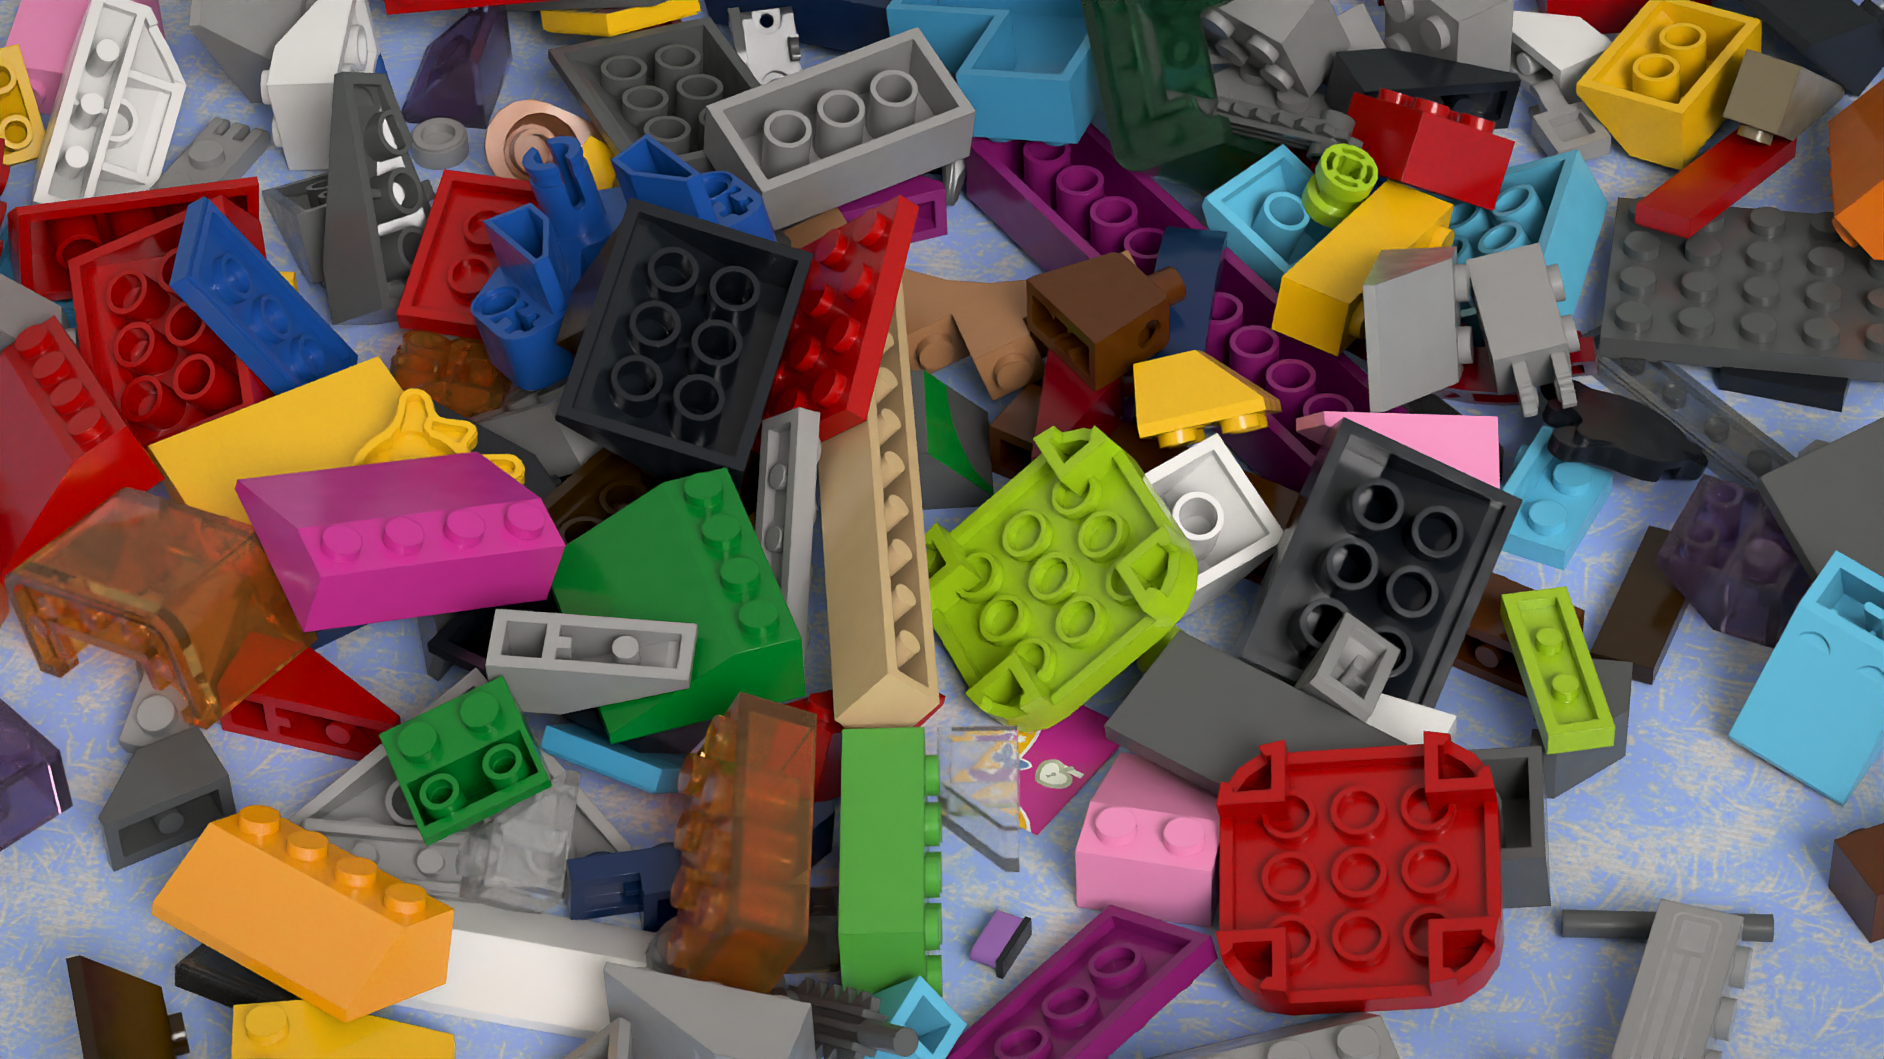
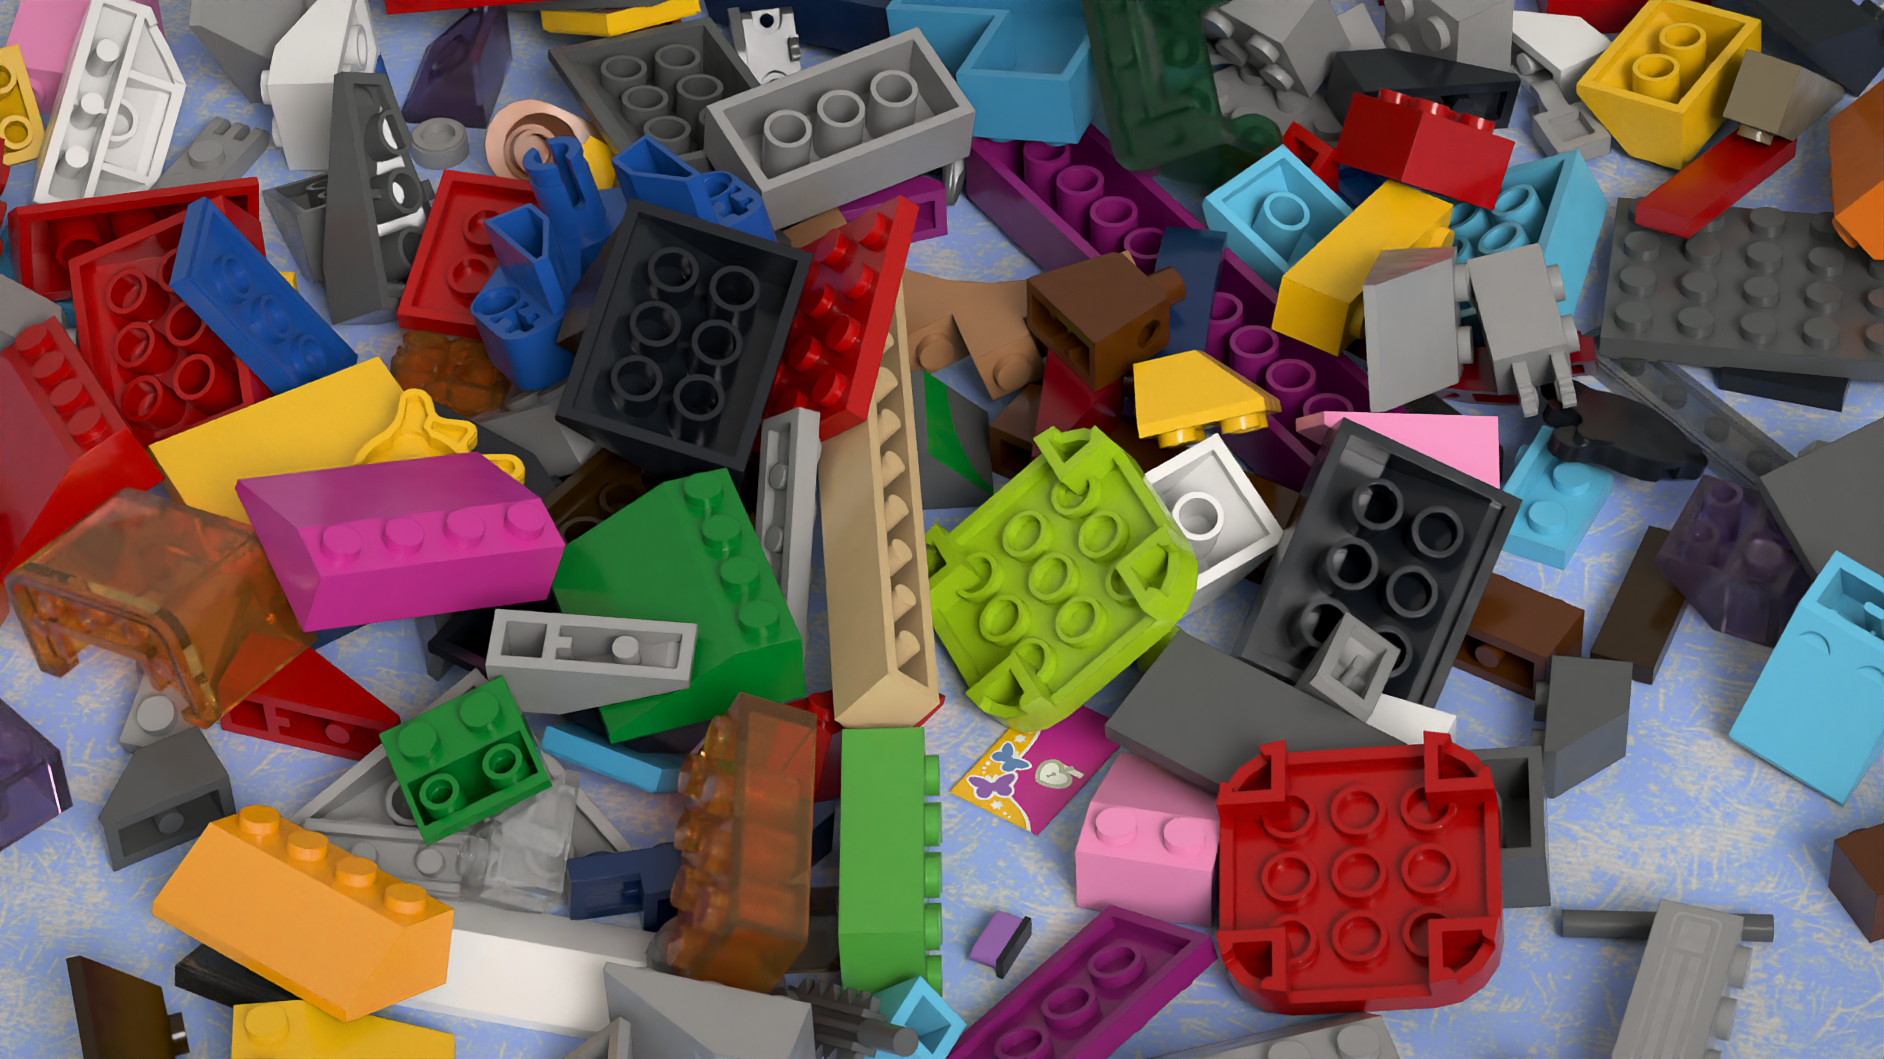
clear slope [937,726,1020,872] -> none
dark grey piece [1159,89,1363,164] -> none
lime wheel [1302,143,1378,228] -> none
lime plate [1500,586,1615,755] -> none

